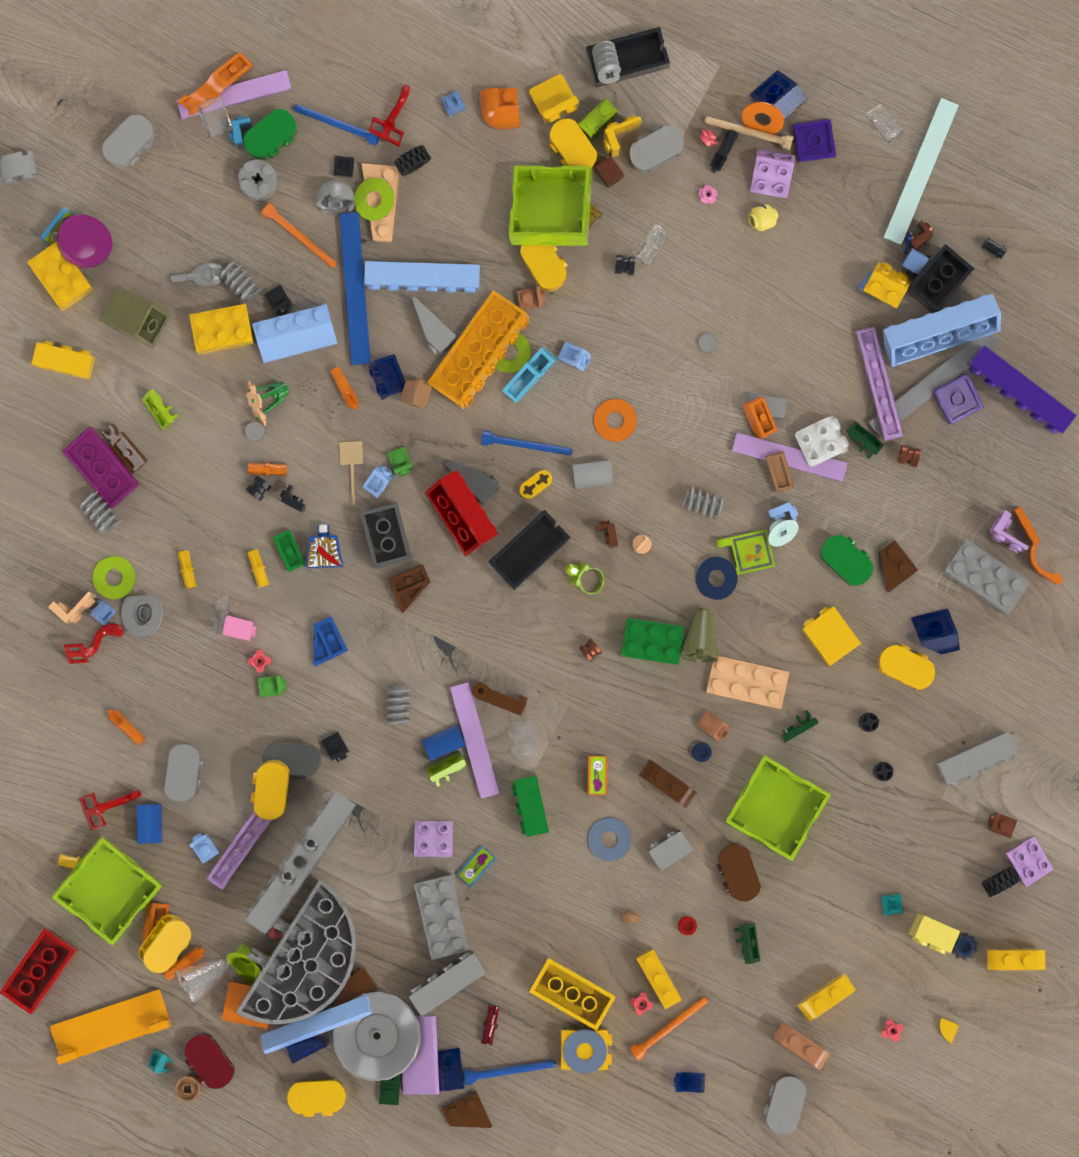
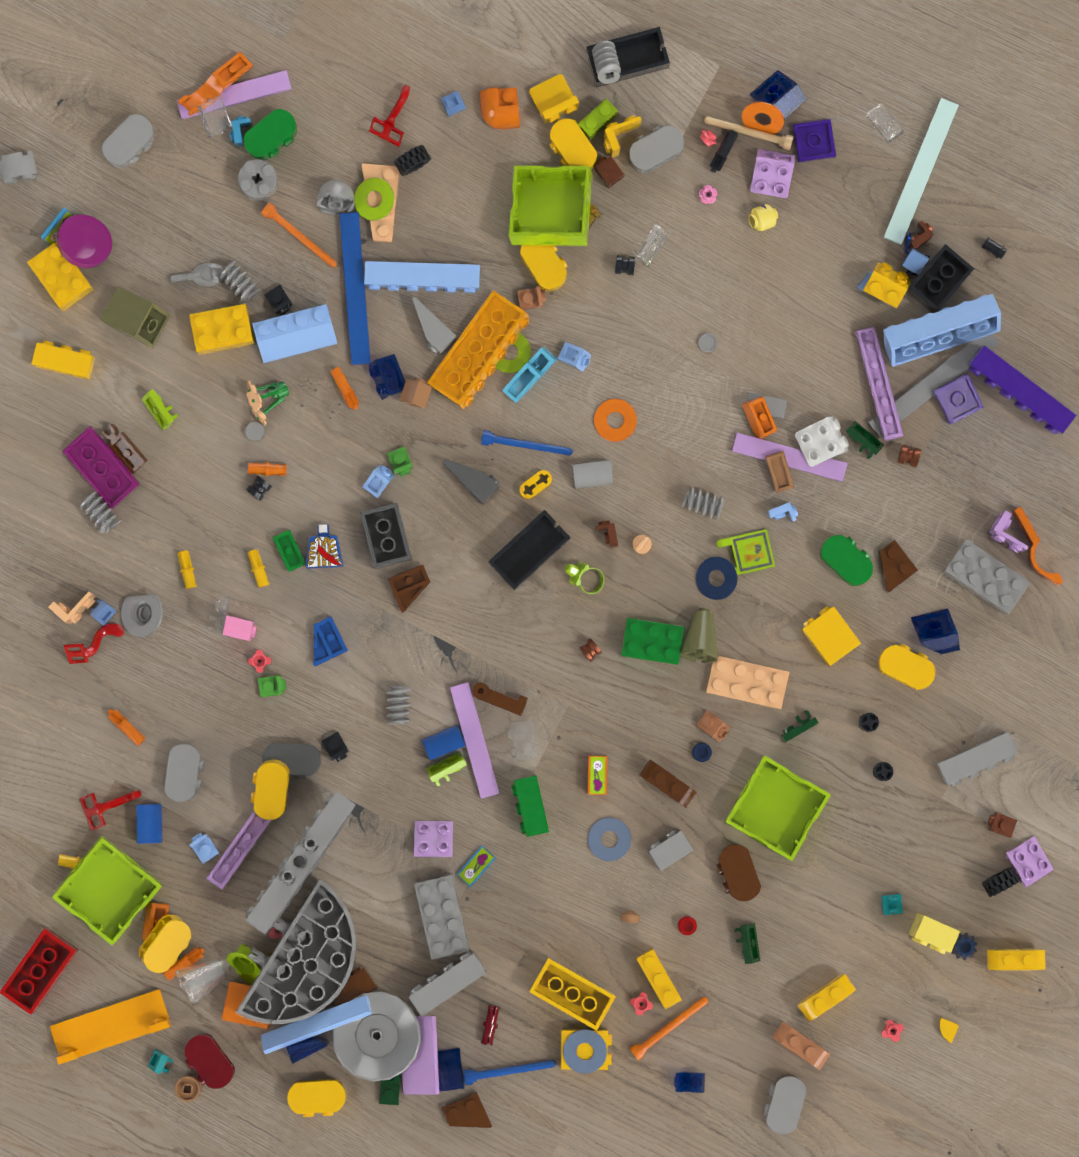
lime gear [92,556,136,599] -> none
black bracket [280,484,306,513] -> none
blue piece [294,104,381,146] -> none
black tile [334,156,355,178] -> none
tan piece [339,441,363,506] -> none
red brick [424,470,498,557] -> none
light aqua piece [768,519,799,547] -> none

